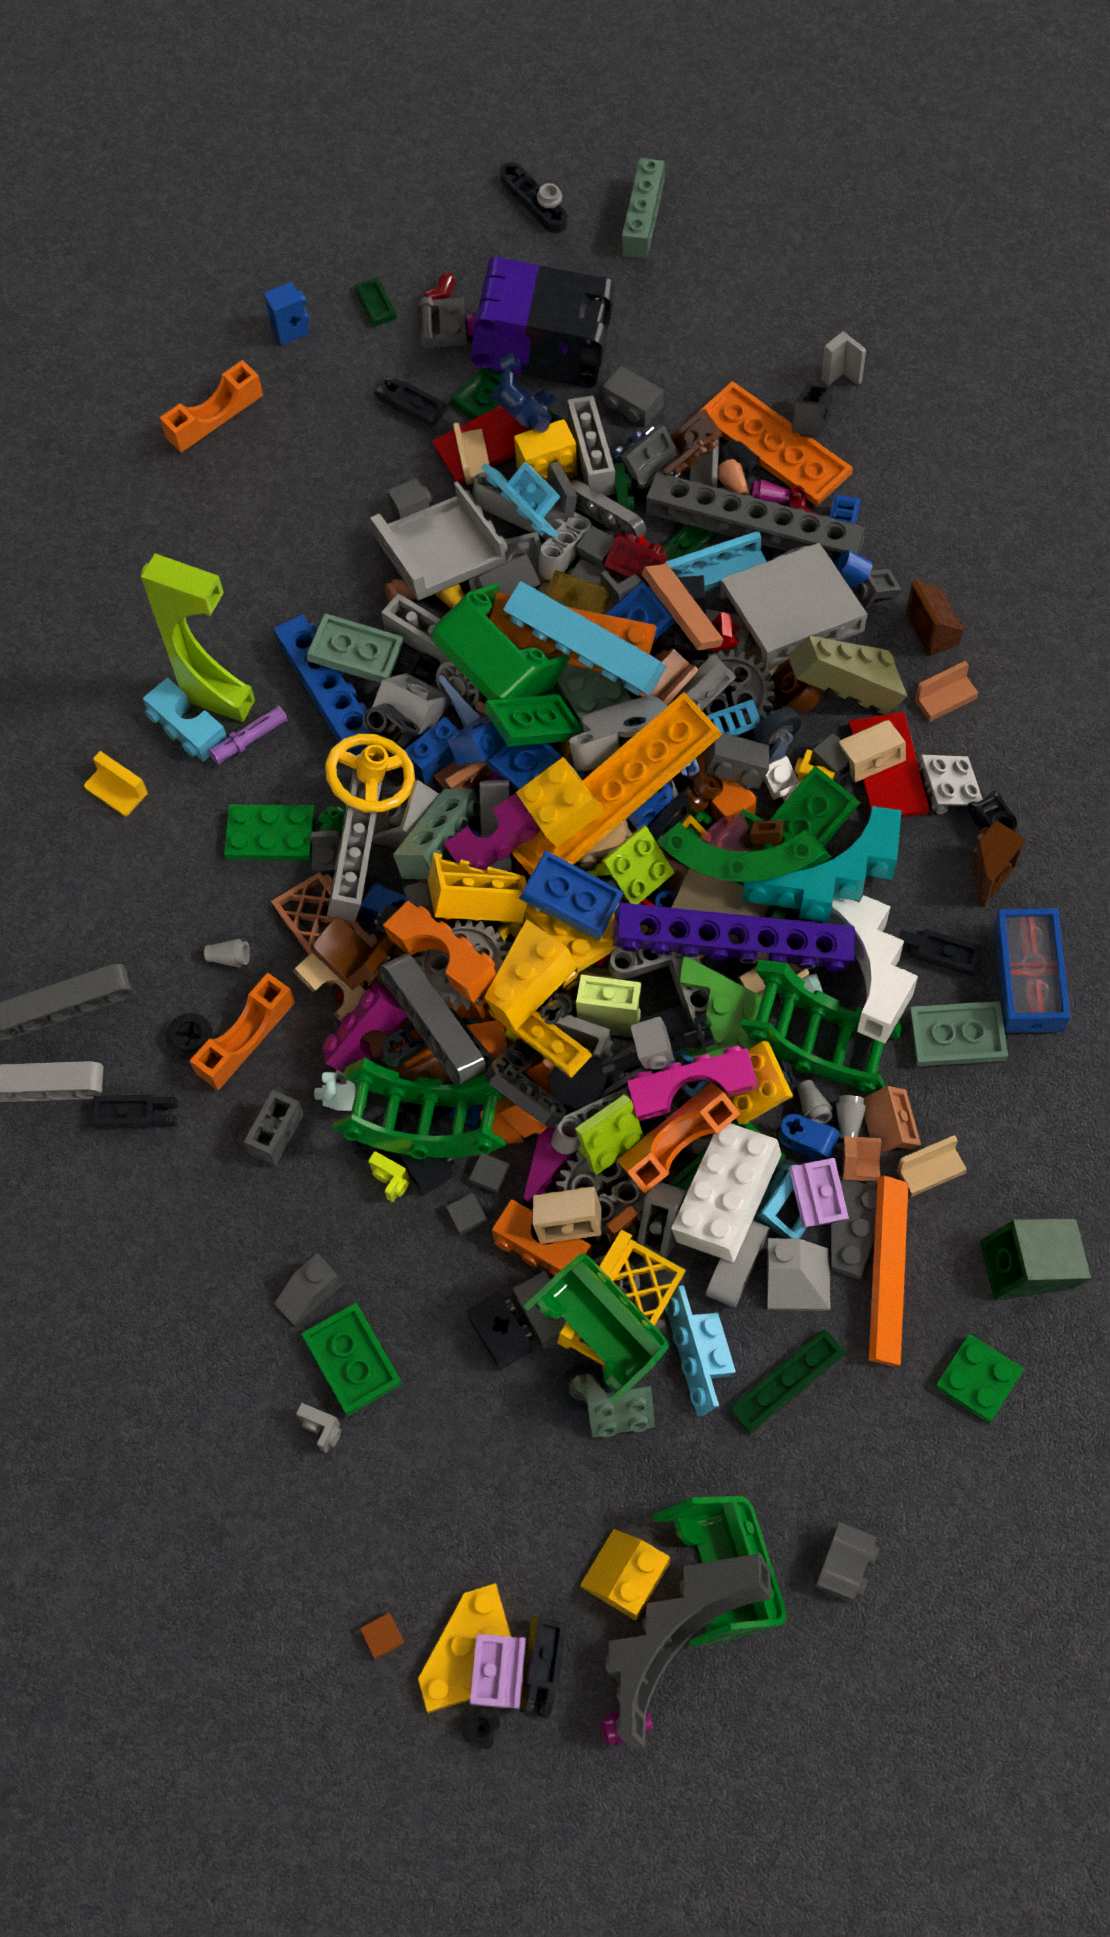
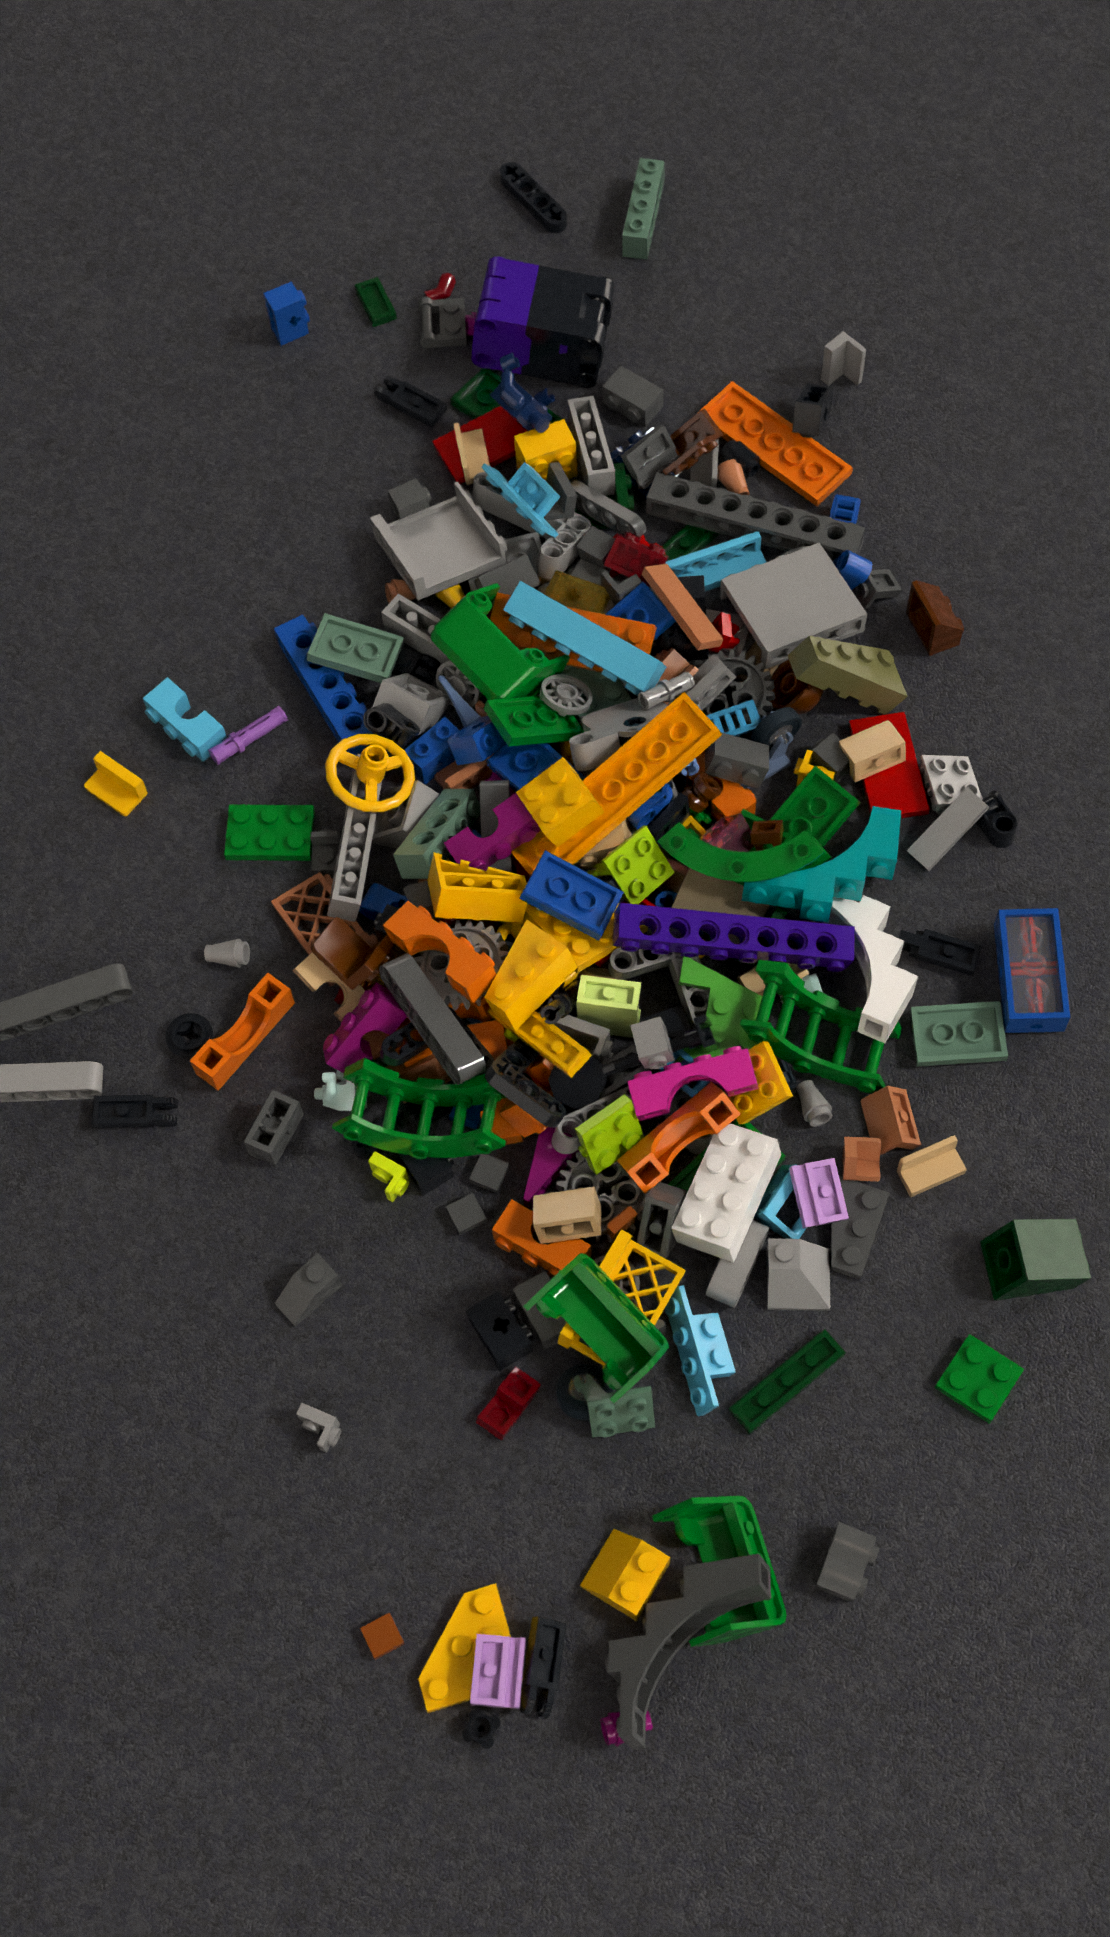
lime arch [141,553,255,723] -> none
orange arch [159,360,263,453] -> none
green plate [301,1303,403,1417] -> none
green plant [318,805,346,837] -> none
light grey plate [537,183,562,208] -> none
magenta cone [750,479,790,506] -> none
white bracket [764,756,802,801] -> none
blue piece [778,1114,840,1161] -> none
dark red arm [788,485,816,514] -> none
light grey cone [836,1095,866,1141] -> none
orange tile [869,1176,908,1367] -> none
nougat panel [915,661,978,722] -> none
reddish brown slope [972,820,1026,907] -> none
none -> dark red slope [476,1366,541,1441]
none -> light grey wheel [540,674,593,716]
none -> light grey pin [638,671,695,710]
none -> light grey tile [907,787,989,871]

